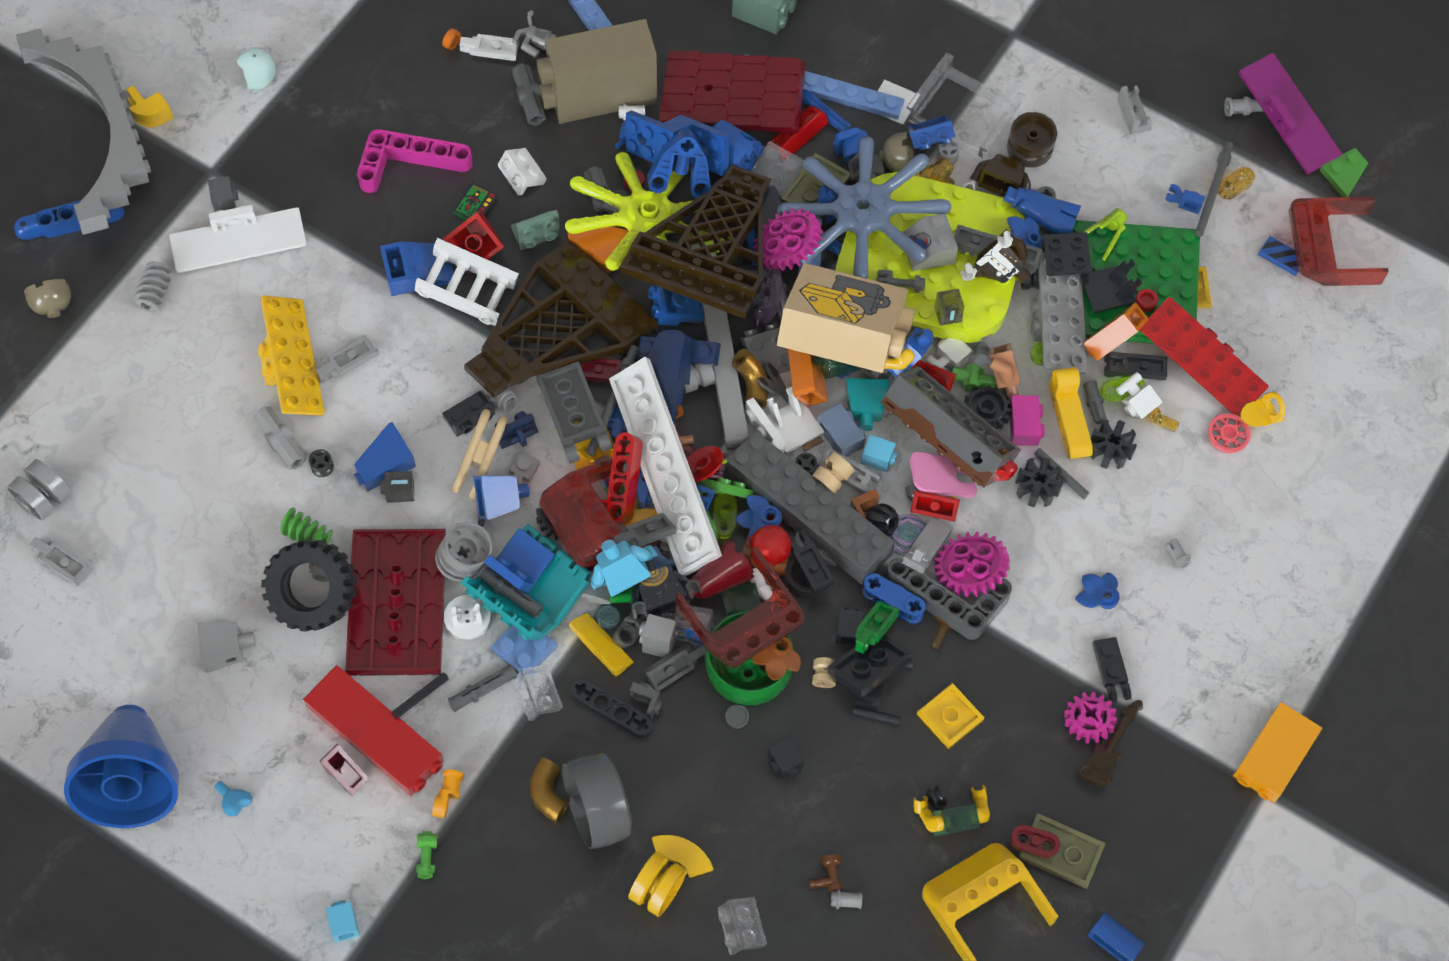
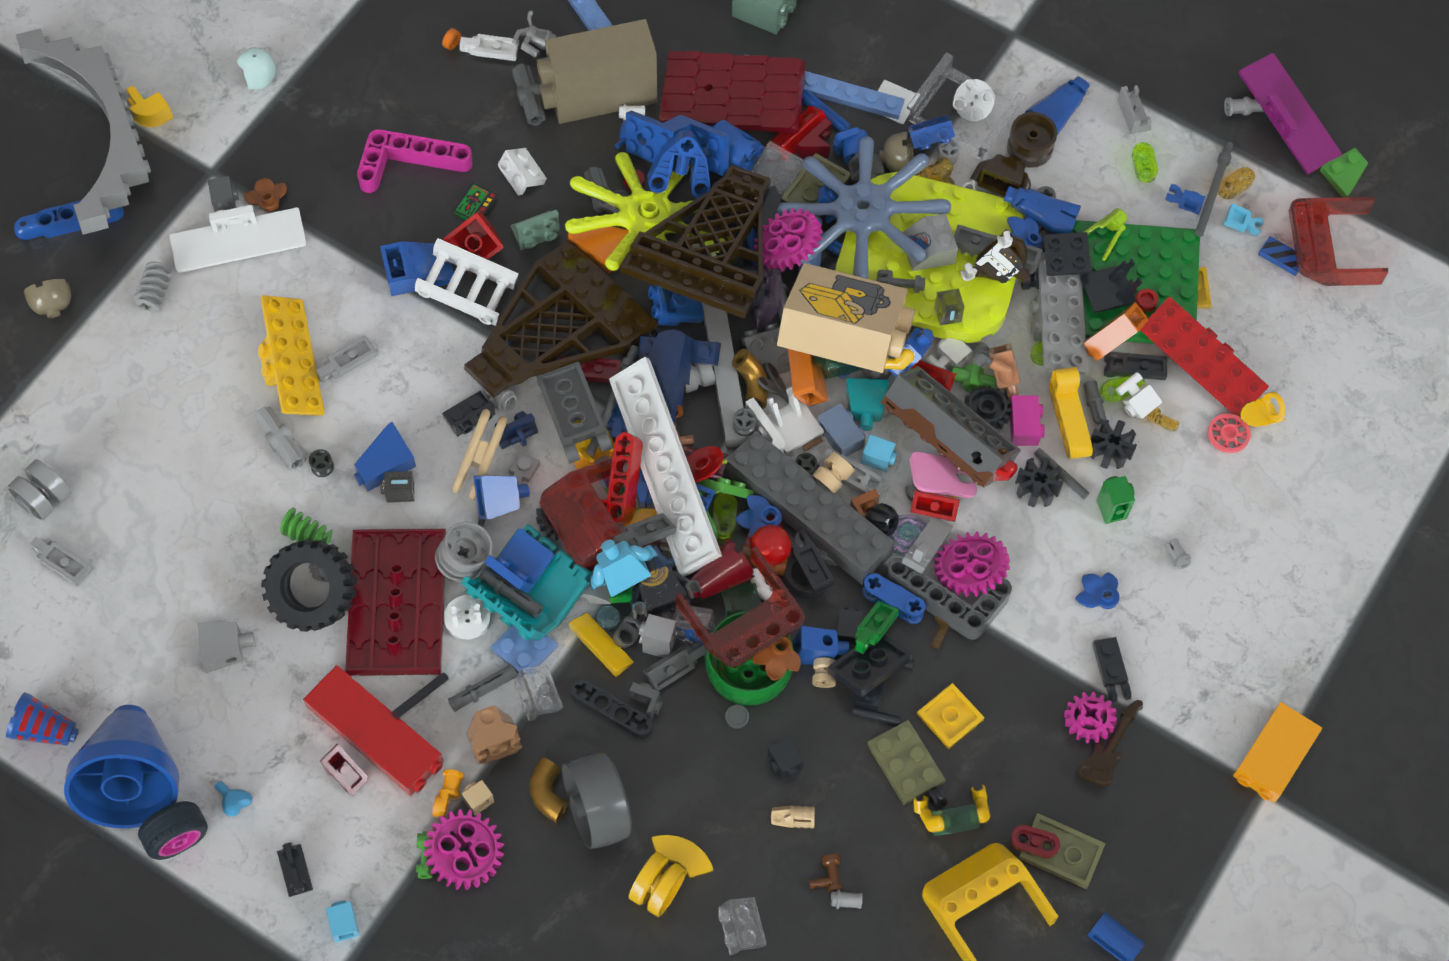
none -> blue cone [6,692,79,746]
none -> black wheel [138,801,208,860]
none -> dark orange plate [244,178,287,212]
none -> black hinge [277,842,313,898]
none -> dark pink gear [423,809,504,890]
none -> tan plate [462,780,494,816]
none -> medium nougat piece [466,706,522,764]
none -> dark grey wheel [733,408,756,436]
none -> tan hinge [771,805,815,829]
none -> blue torso [792,626,849,664]
none -> dark red slope [796,118,832,158]
none -> olive plate [867,720,946,805]
none -> white plate [953,79,995,121]
none -> blue piece [1025,76,1090,134]
none -> green brick [1096,476,1135,524]
none -> clear neon green plate [1132,142,1158,183]
none -> medium azure plate [1223,203,1264,236]

